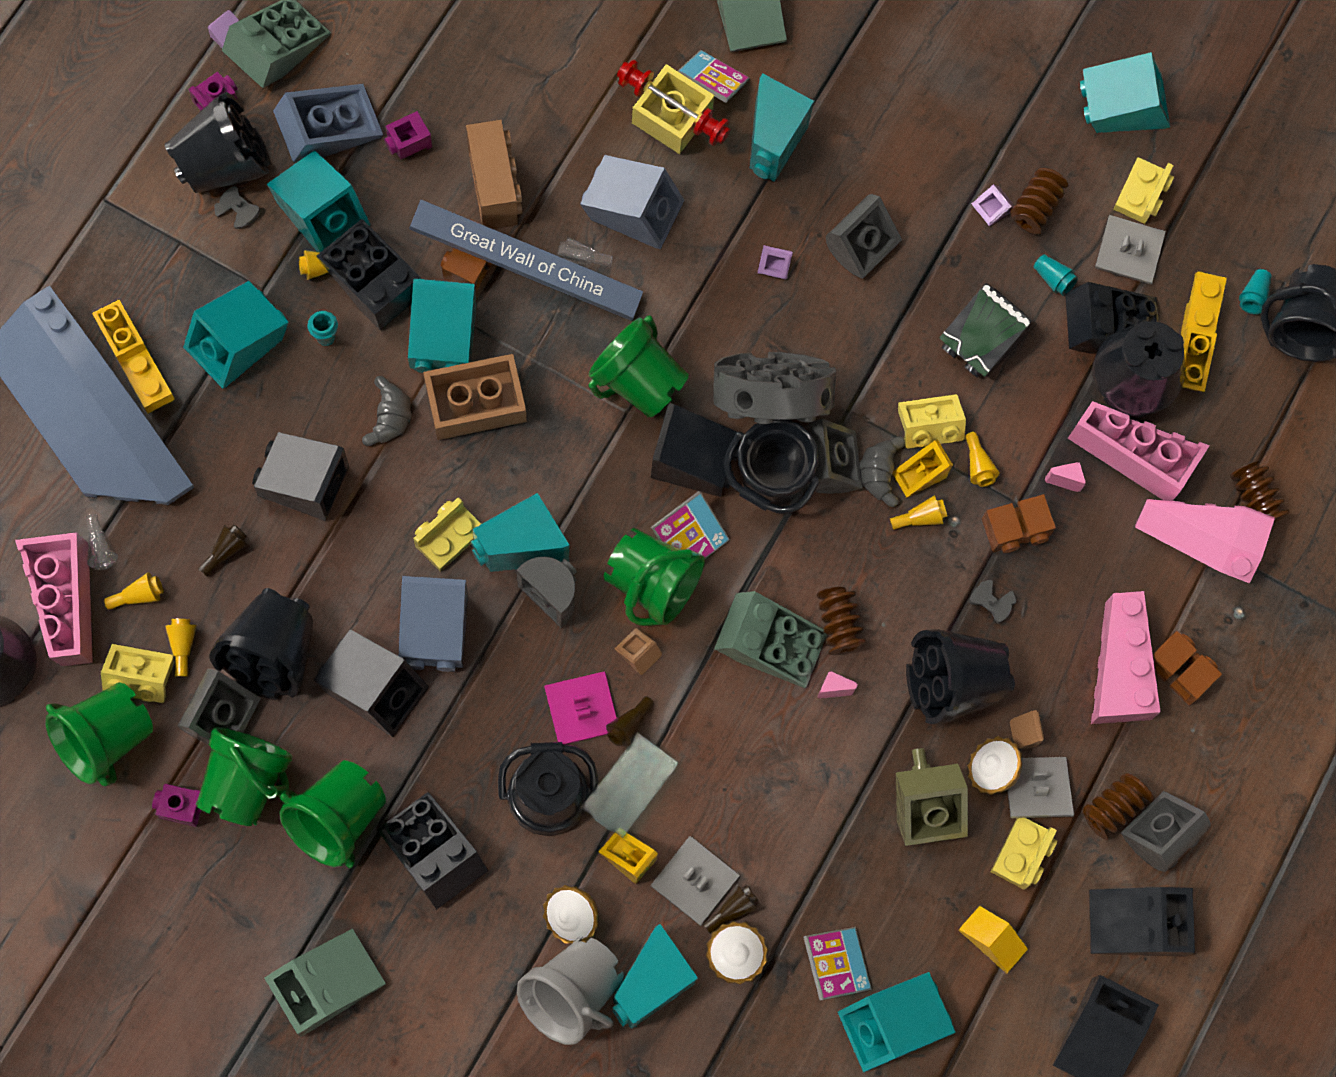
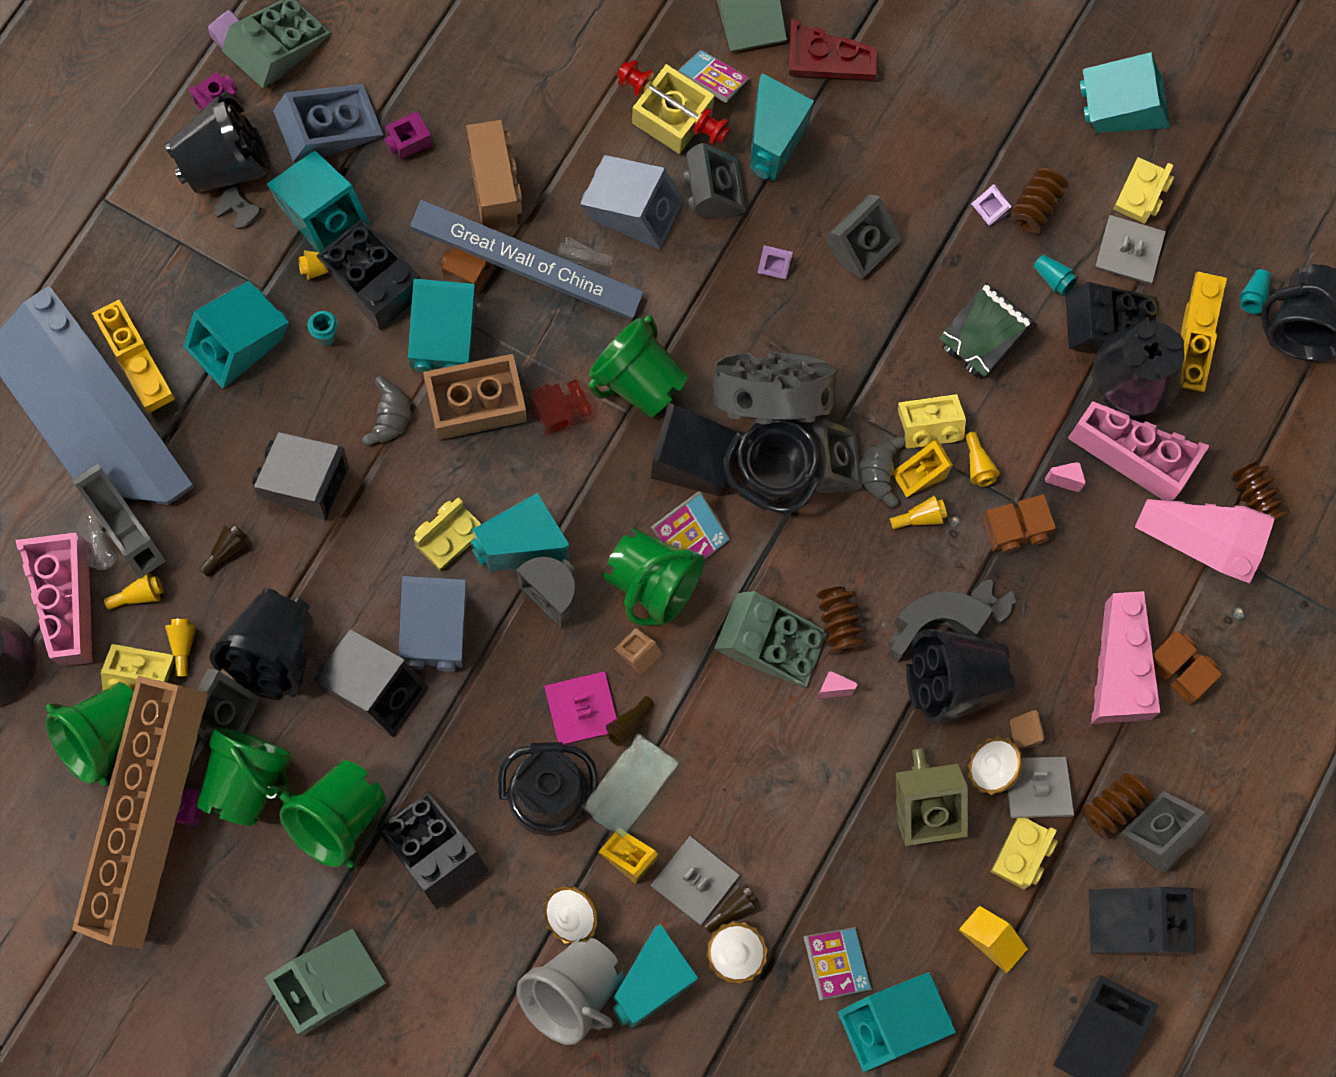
none -> dark grey arch [72,463,166,579]
none -> medium nougat brick [72,676,208,949]
none -> clear red brick [530,379,592,436]
none -> dark grey brick [684,143,746,219]
none -> dark red wing [789,18,877,80]
none -> dark grey arch [887,592,993,663]

